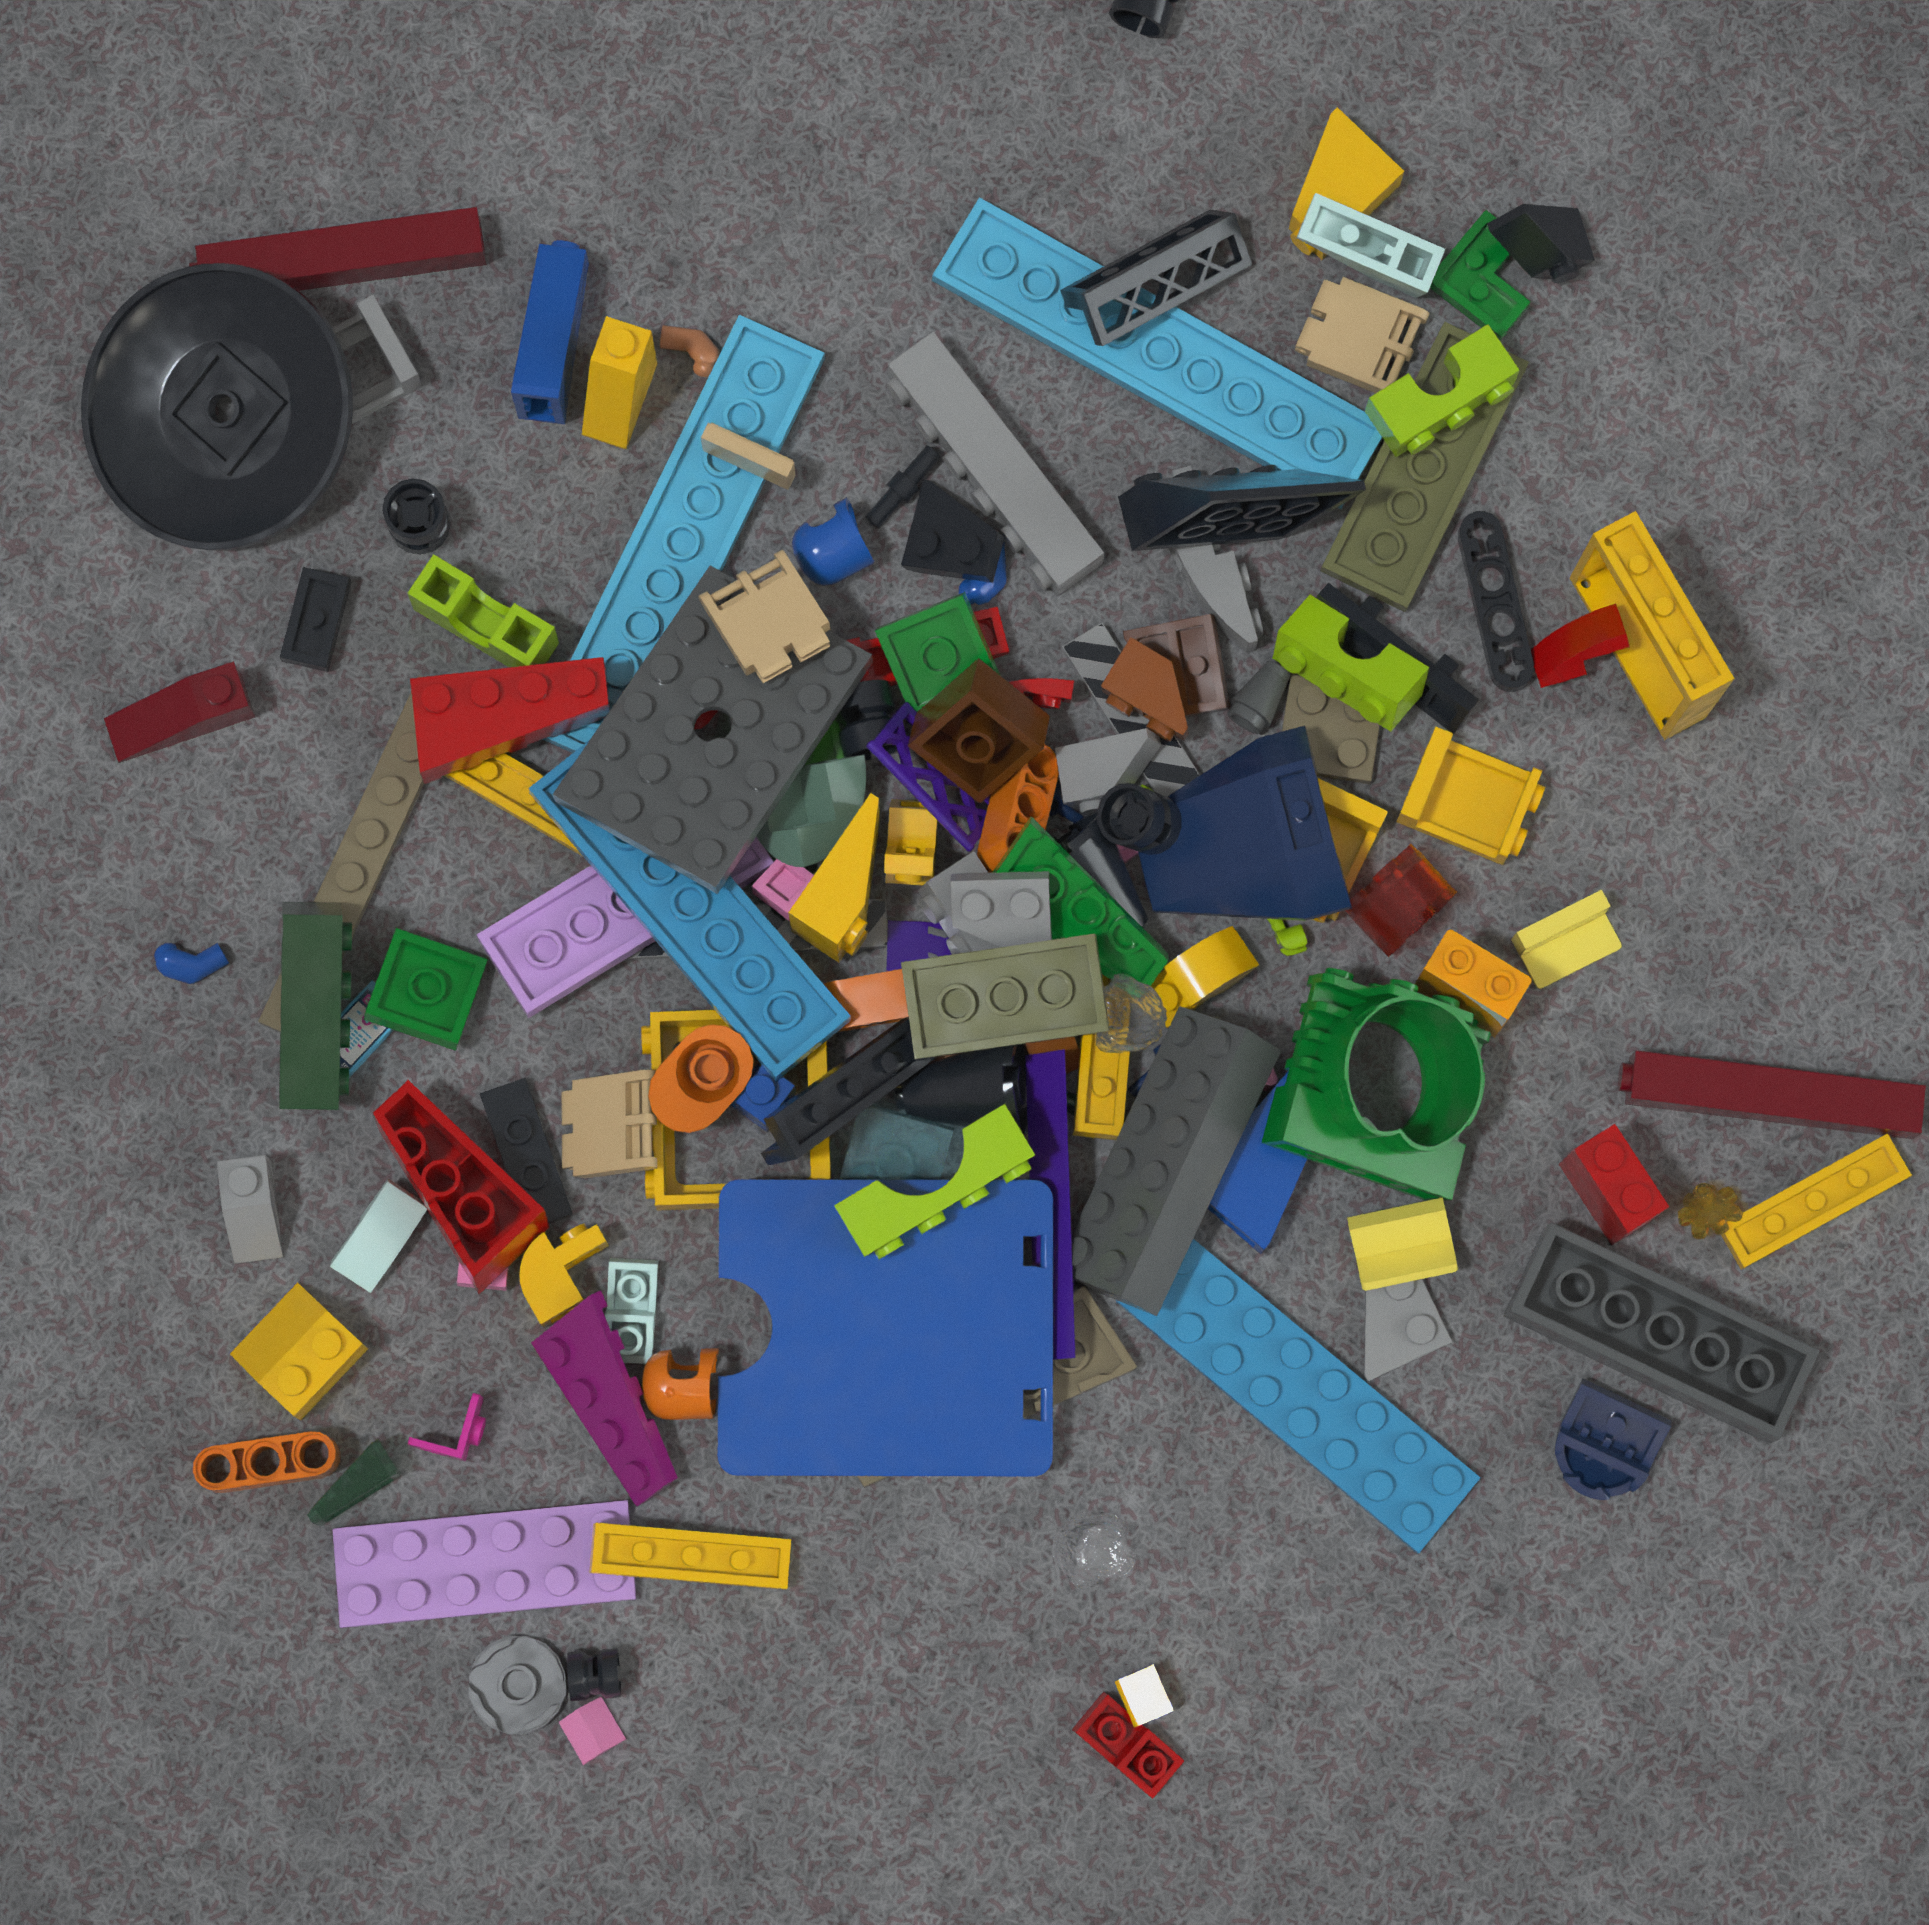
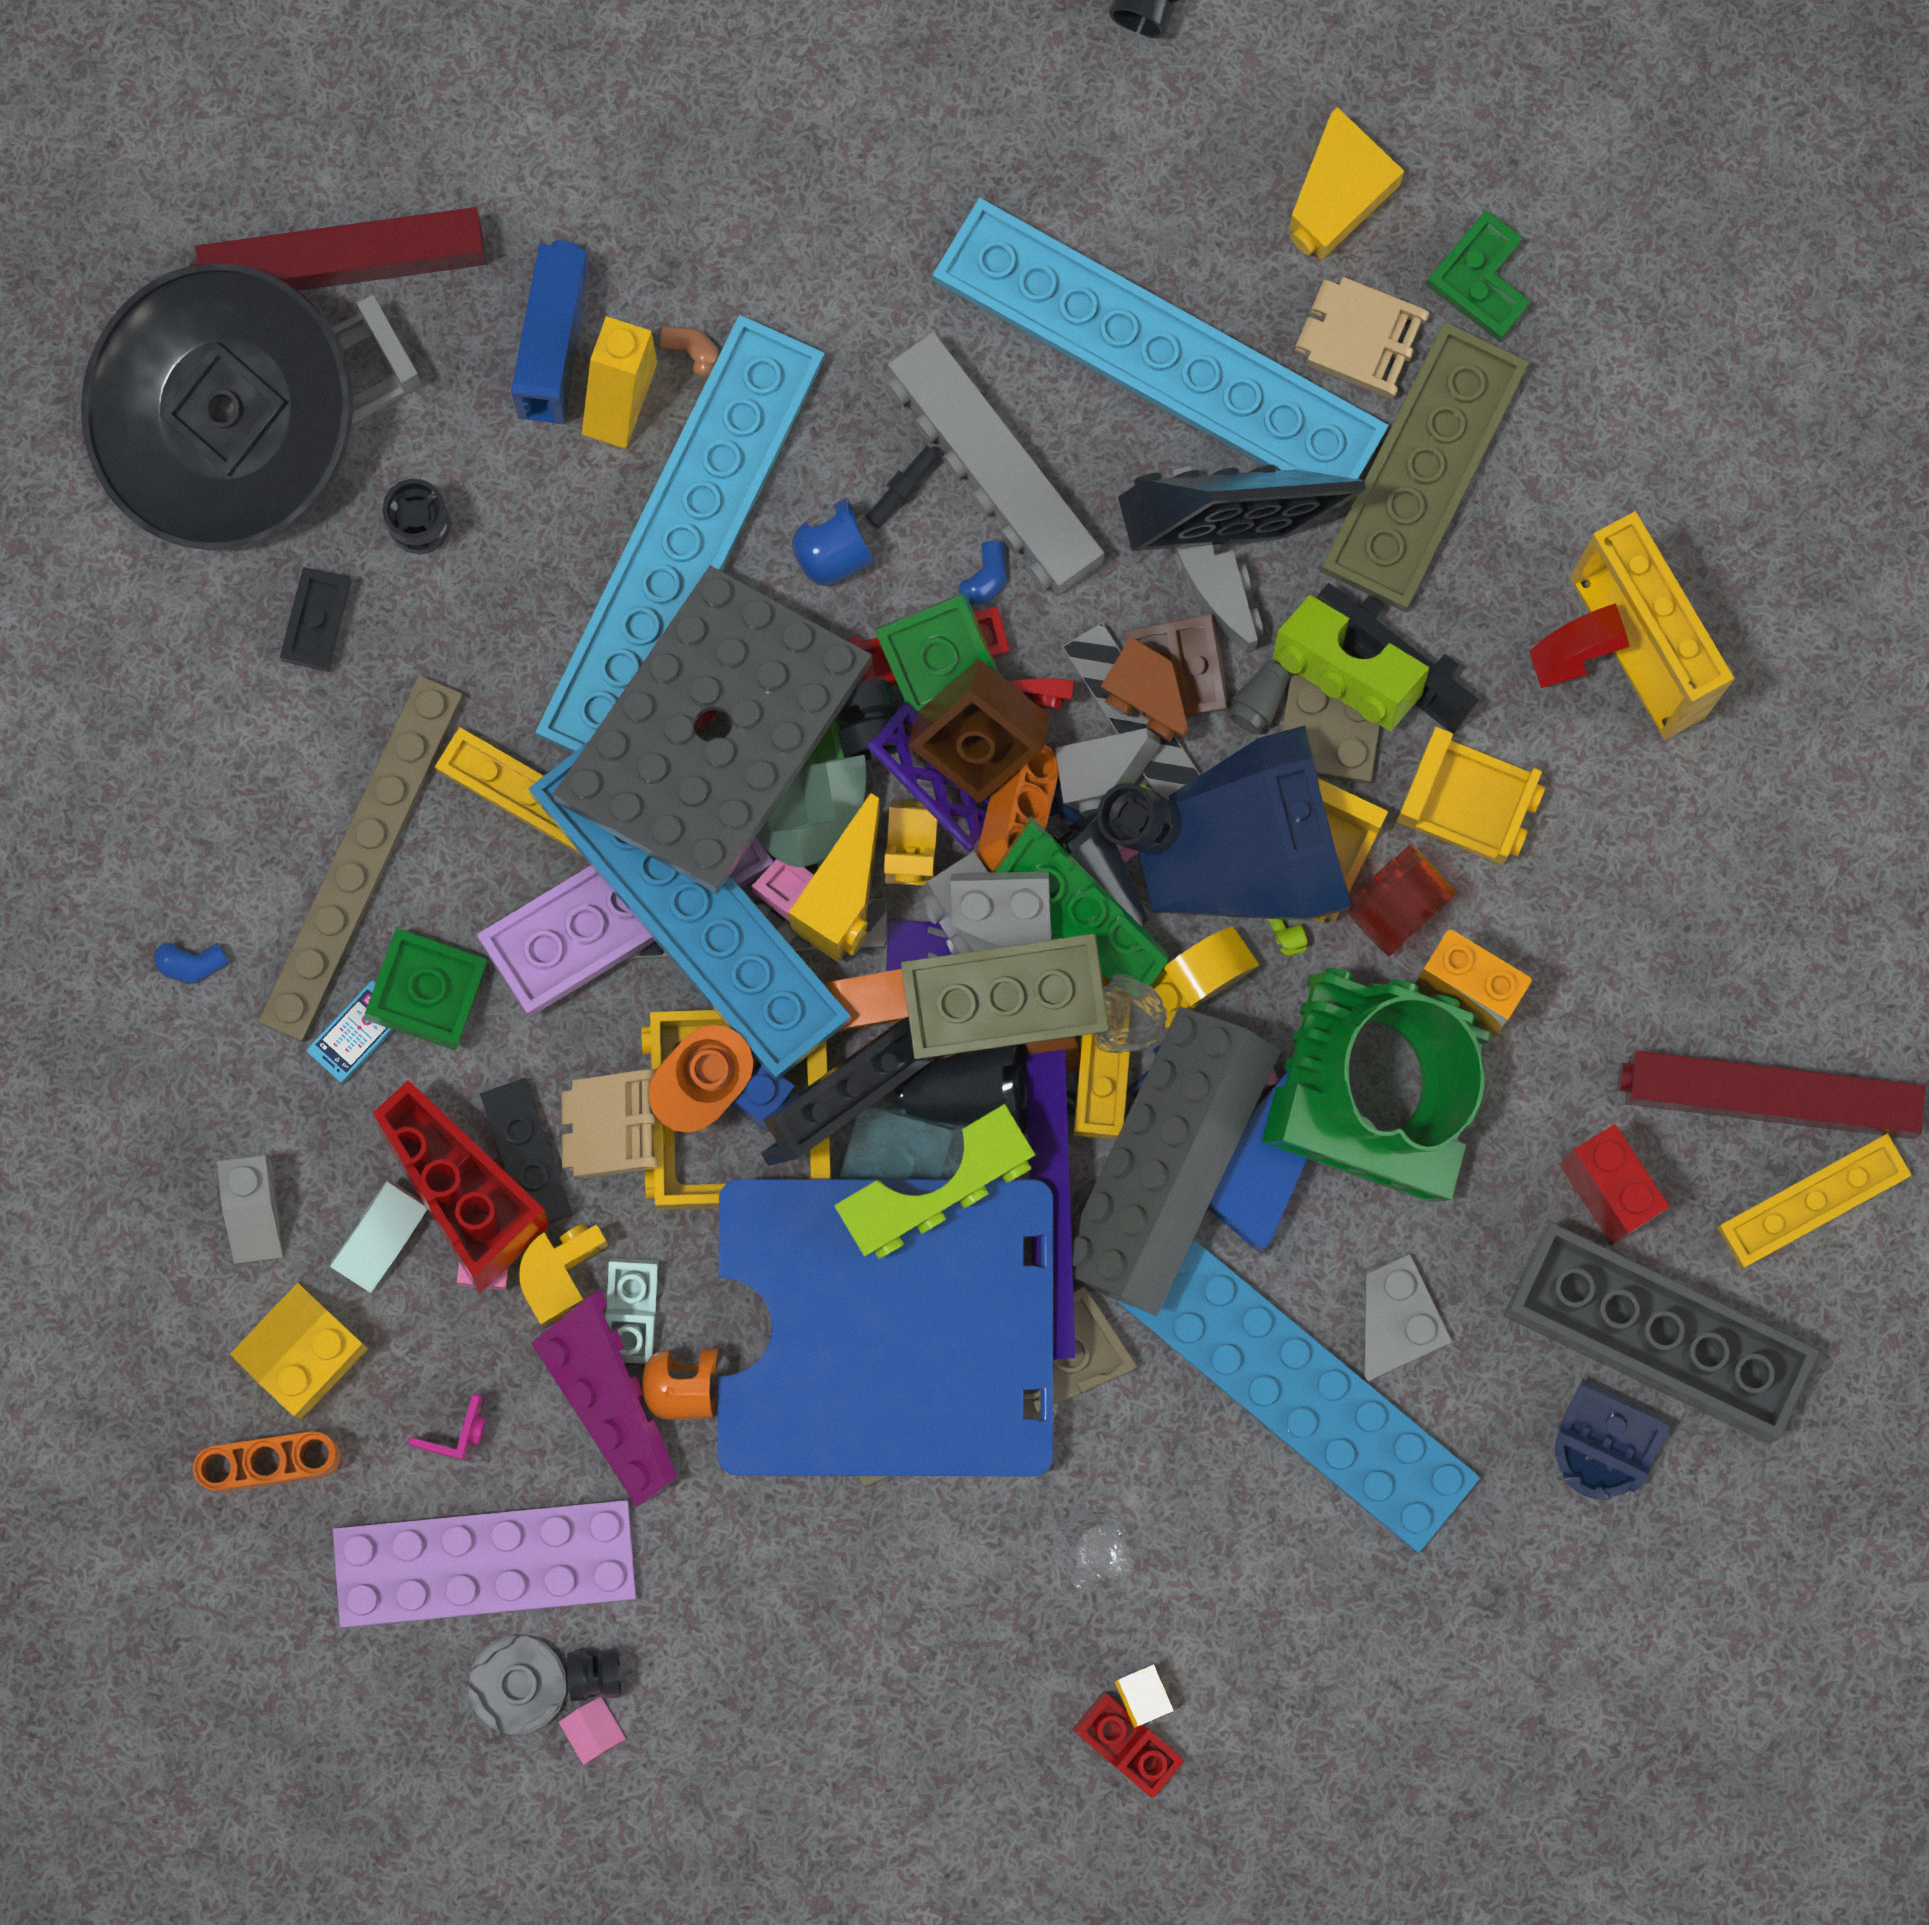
dark red slope [104,661,255,763] -> none
dark green wedge [279,902,352,1110] -> none
clear green slope [307,1439,401,1526] -> none
lime arch [407,554,559,667] -> none
red wedge [410,657,610,784] -> none
yellow plate [589,1523,791,1590] -> none
tan plate [698,550,831,683] -> none
tan tile [701,422,796,490] -> none
black wing [901,480,1004,583] -> none
fence [1060,209,1252,346] -> none
light aqua slope [1296,193,1445,298] -> none
light yellow panel [1347,1197,1458,1291] -> none
lime arch [1365,324,1520,457] -> none
black beam [1458,511,1534,692] -> none
black slope [1487,204,1595,283] -> none
light yellow panel [1511,890,1622,989] -> none
clear yellow plant [1678,1183,1743,1239] -> none

